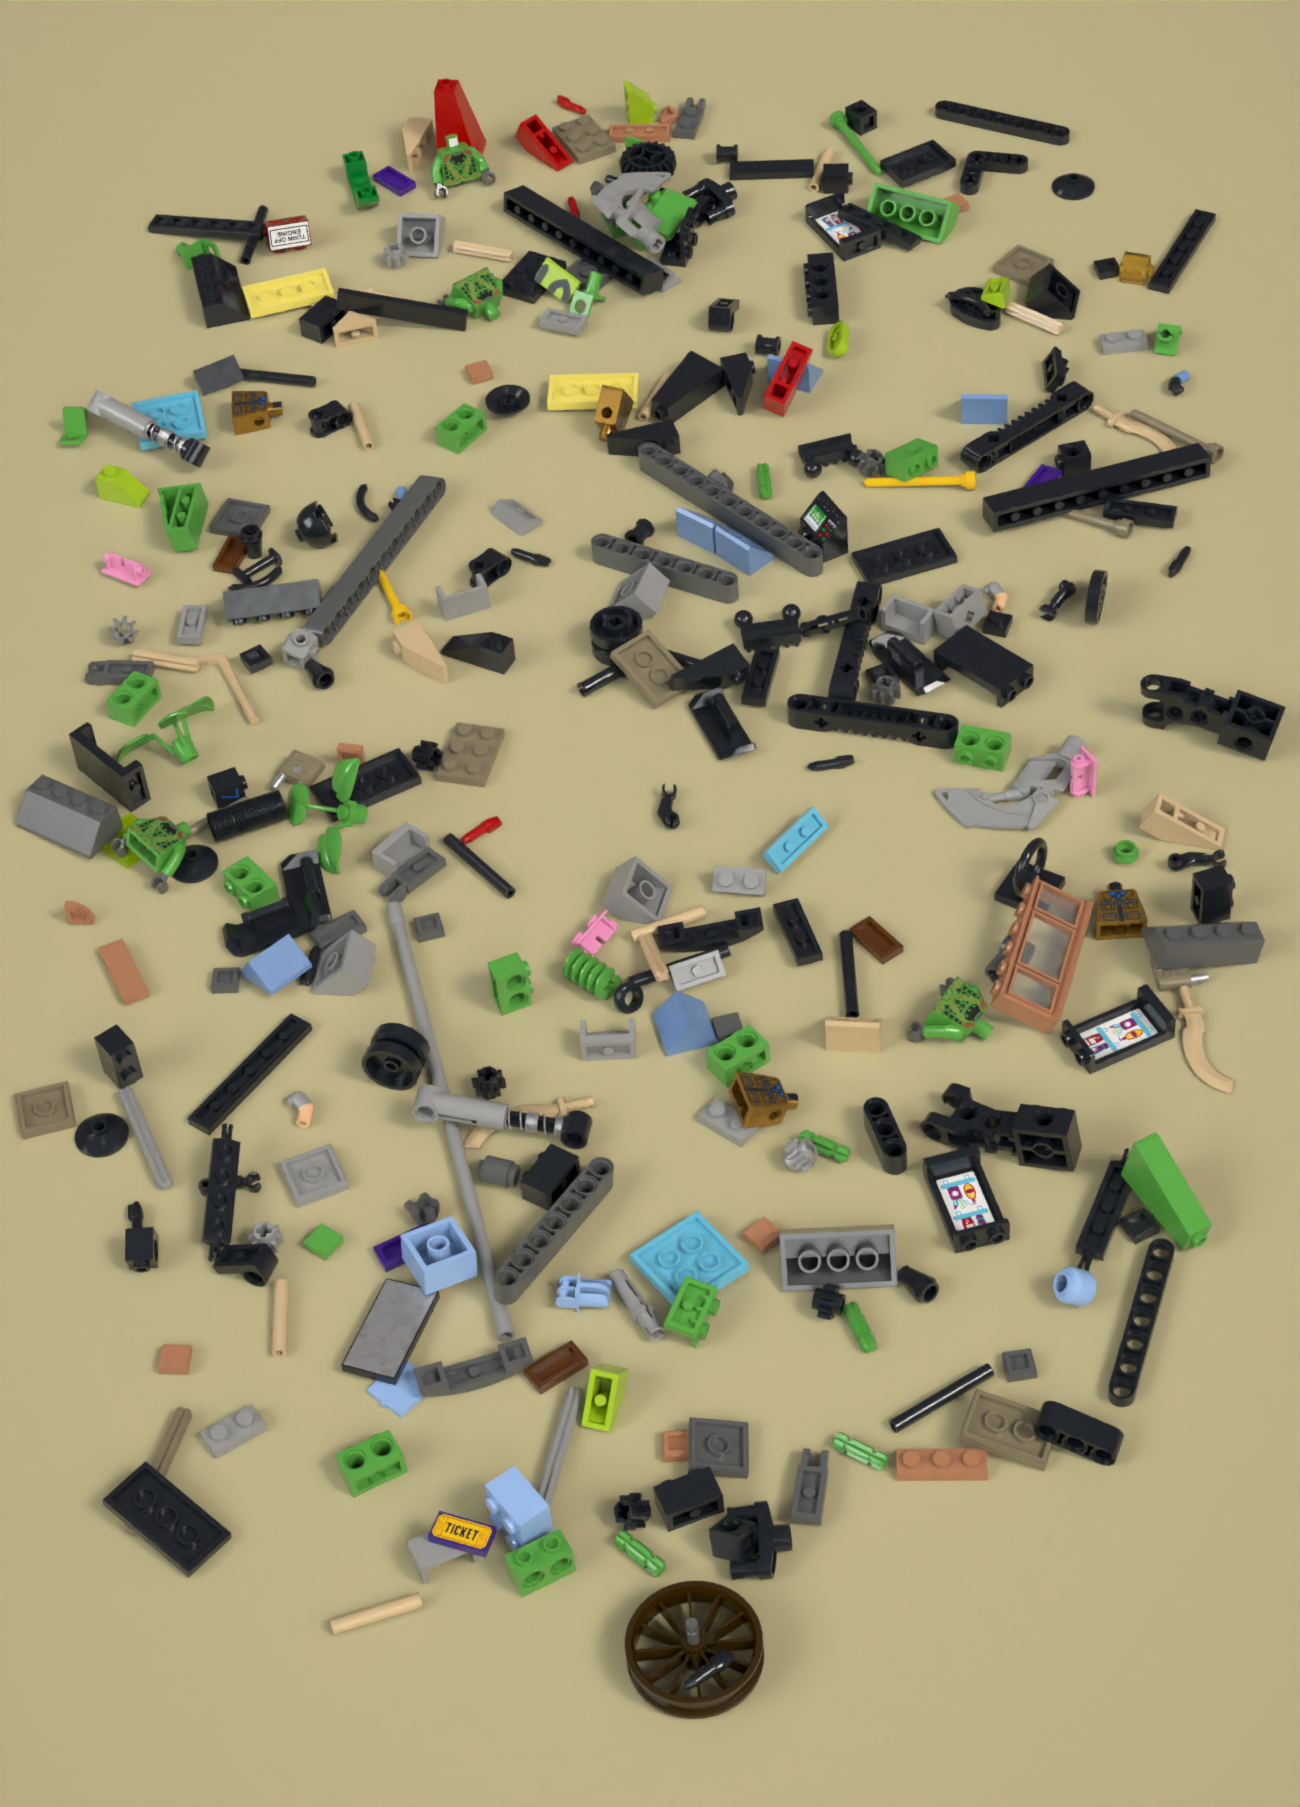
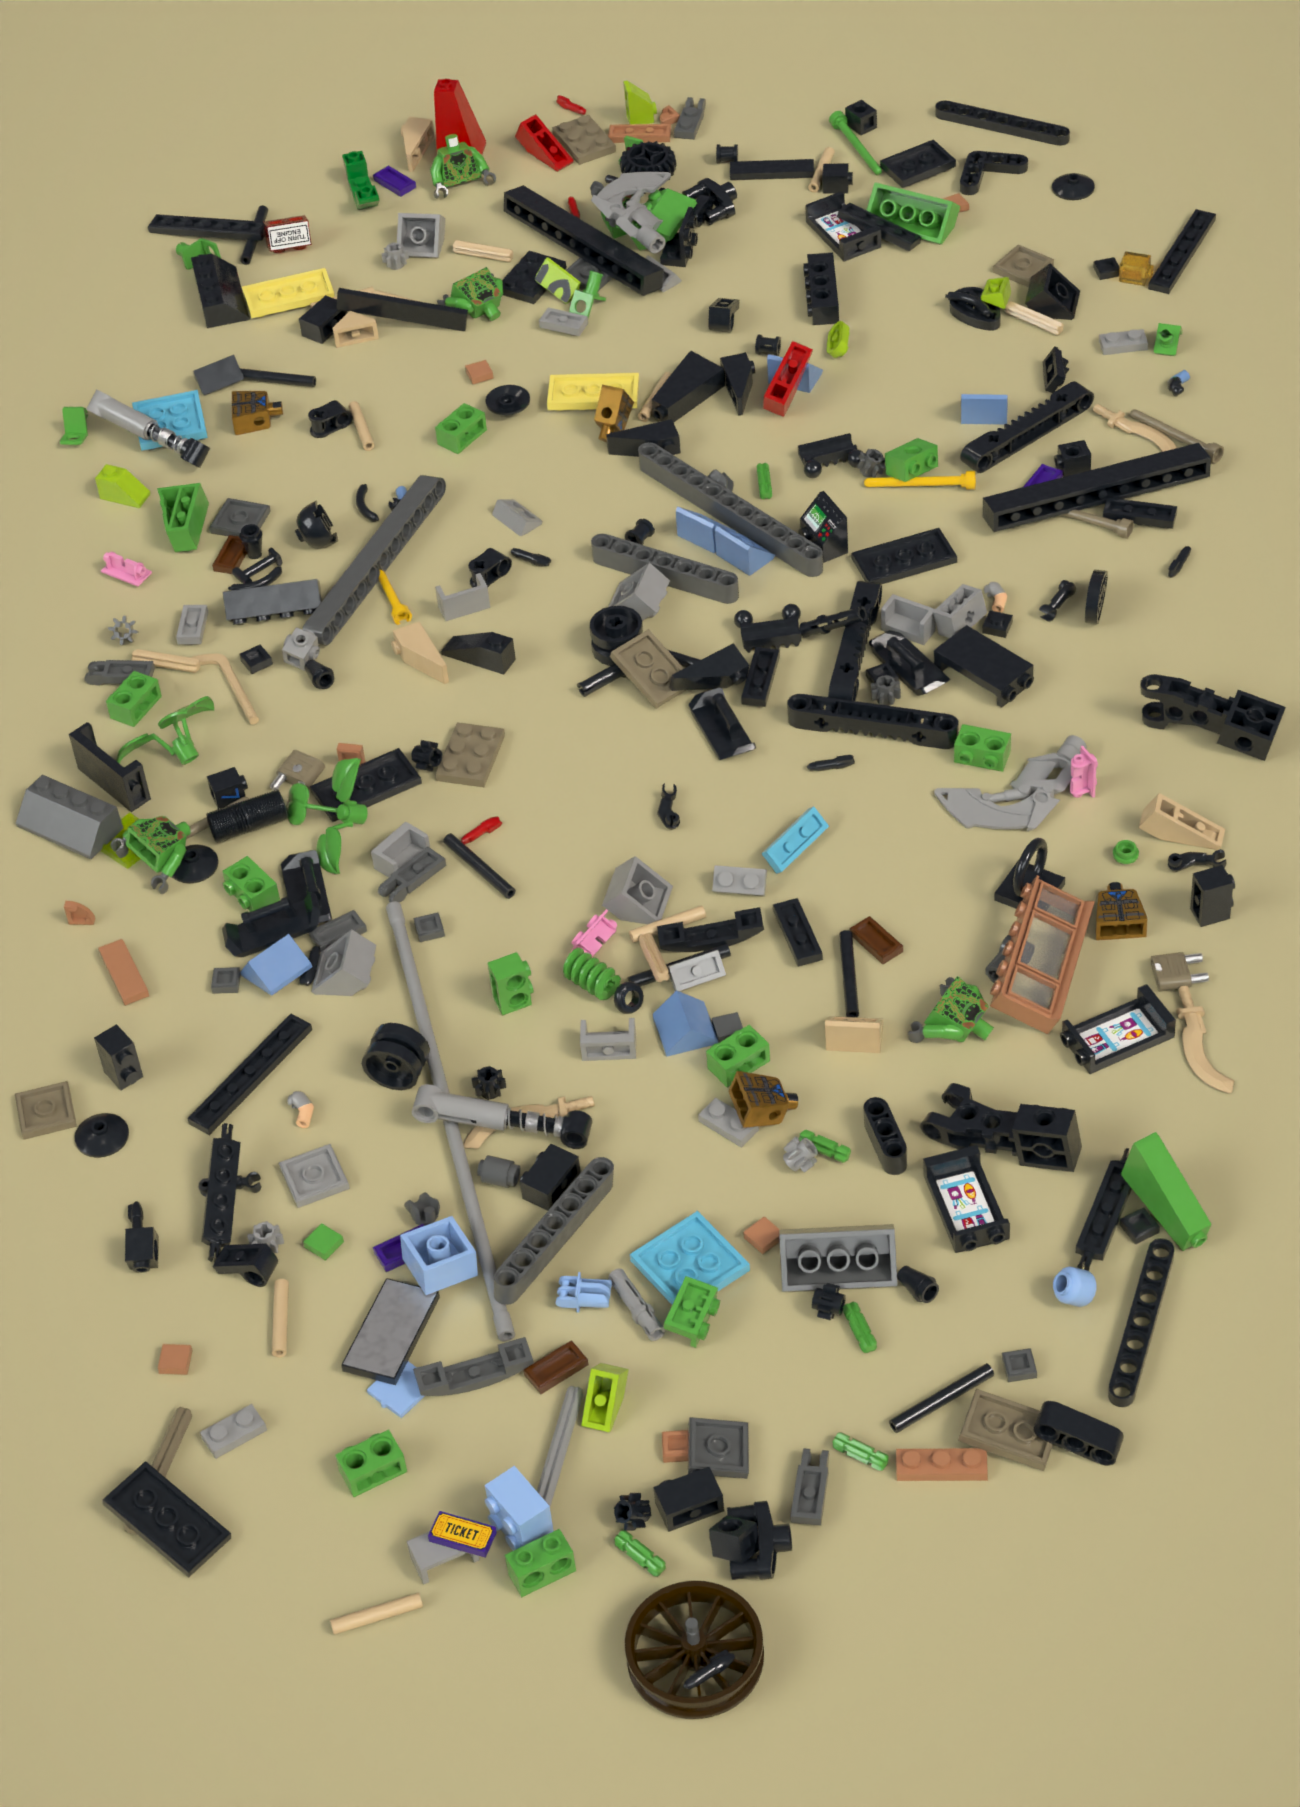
light grey axle [118,1086,173,1190] -> none
dark grey slope [1140,921,1265,969] -> none

